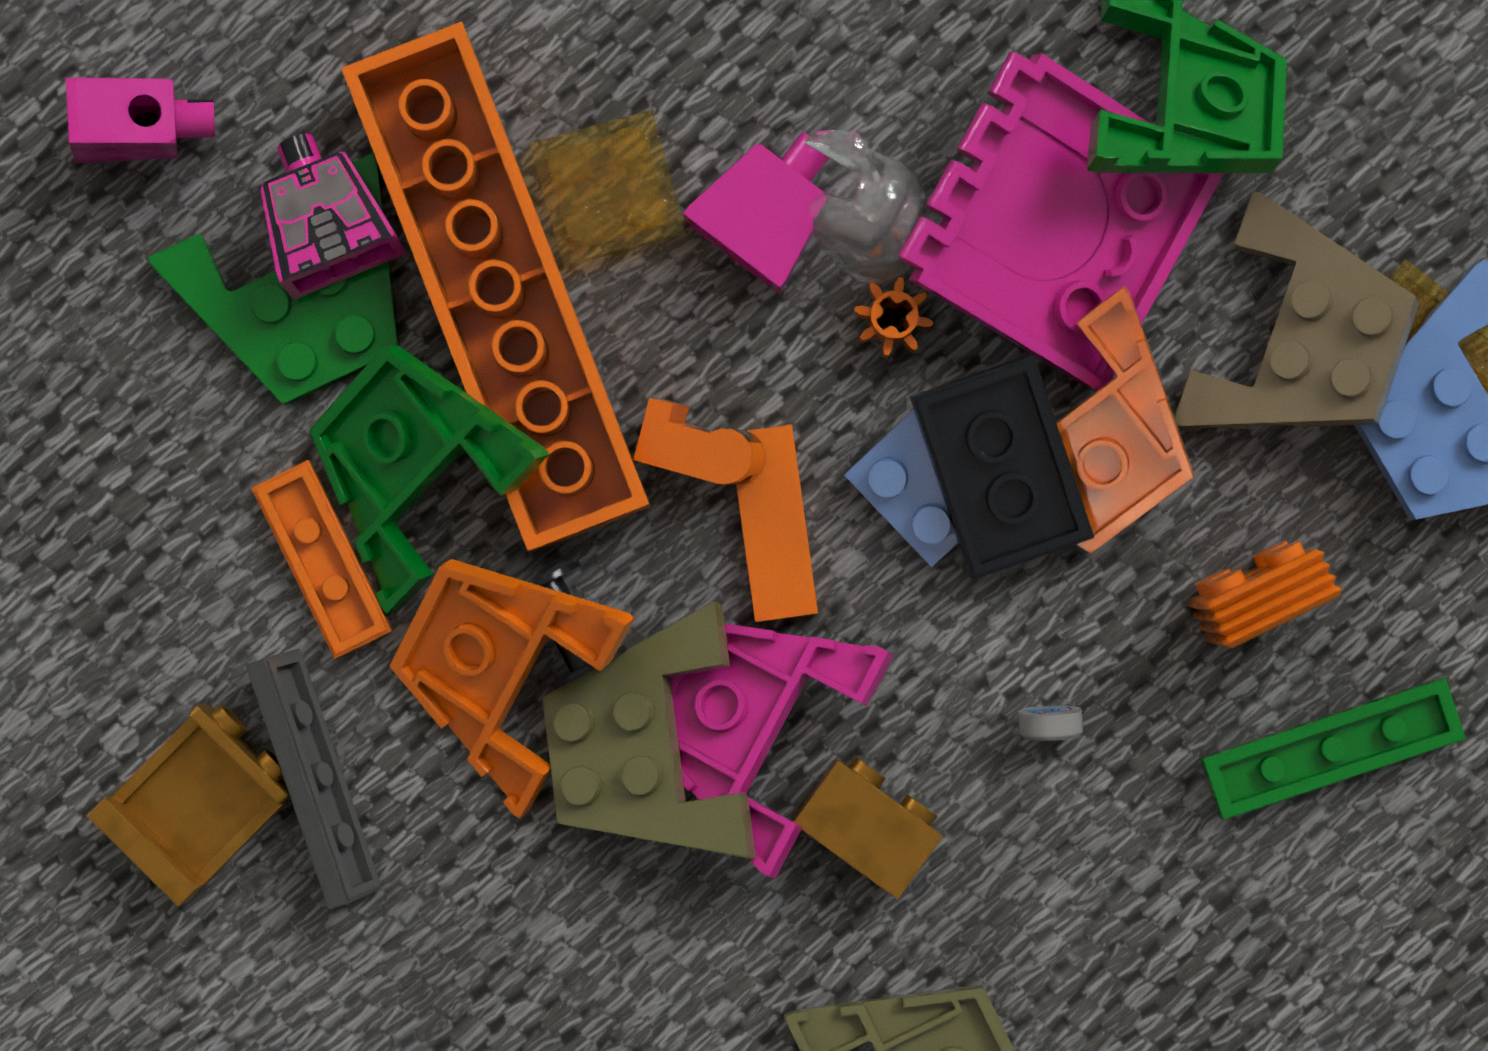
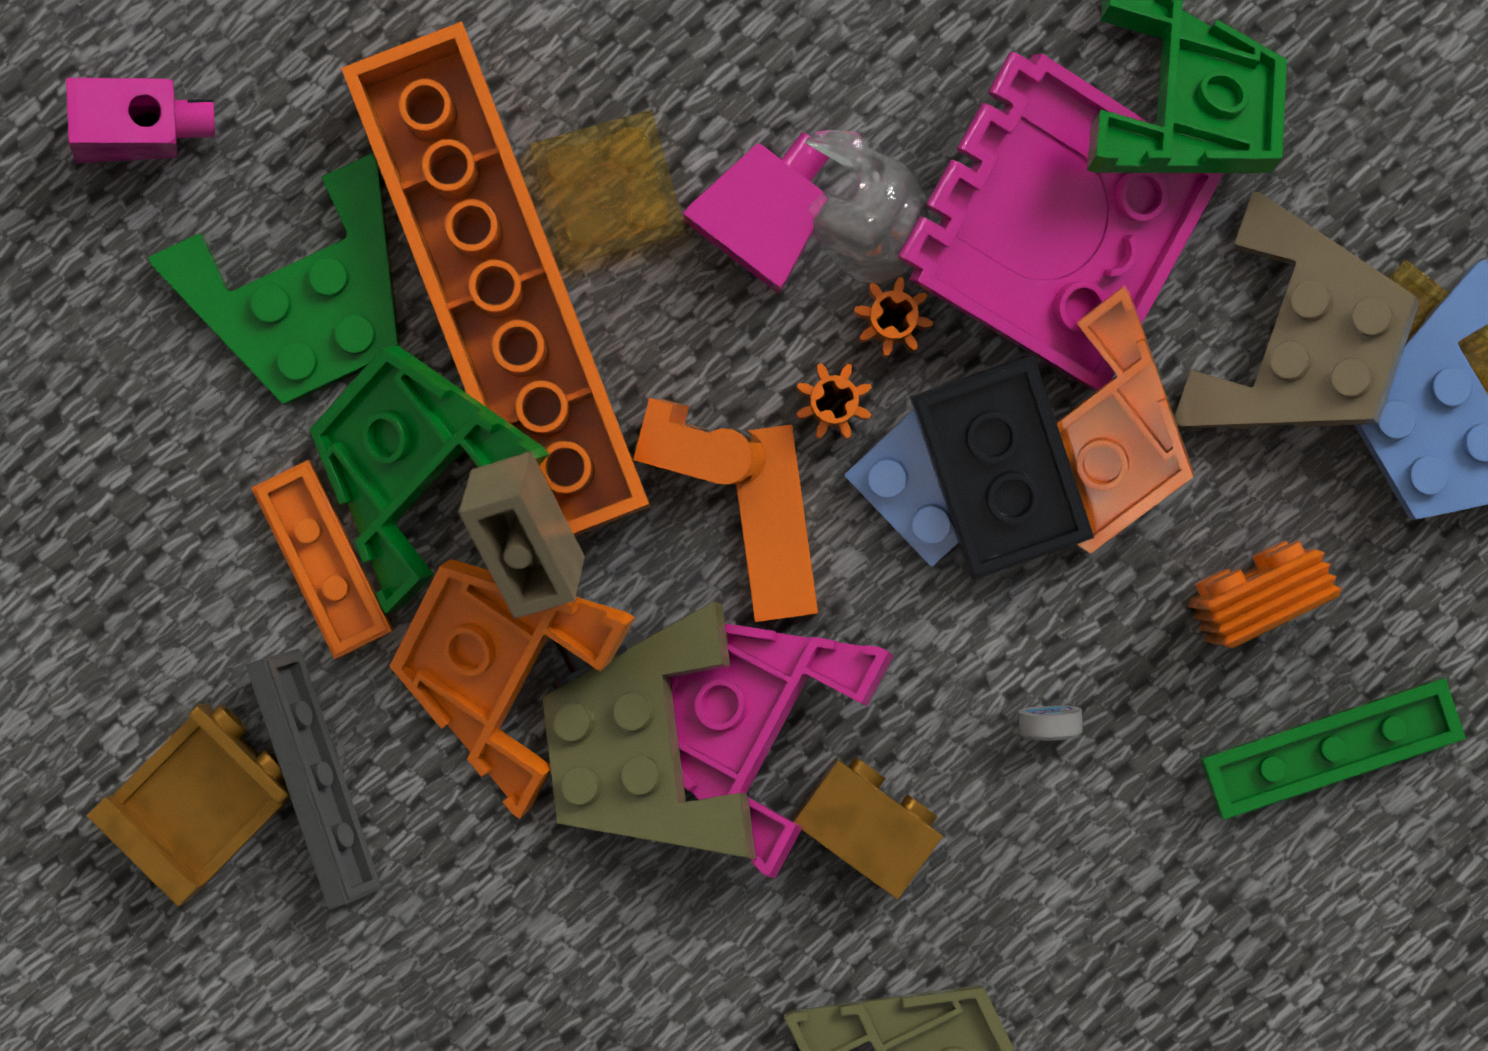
torso [261,134,407,300] -> none
none -> dark tan brick [459,451,585,619]
none -> orange gear [796,363,872,440]

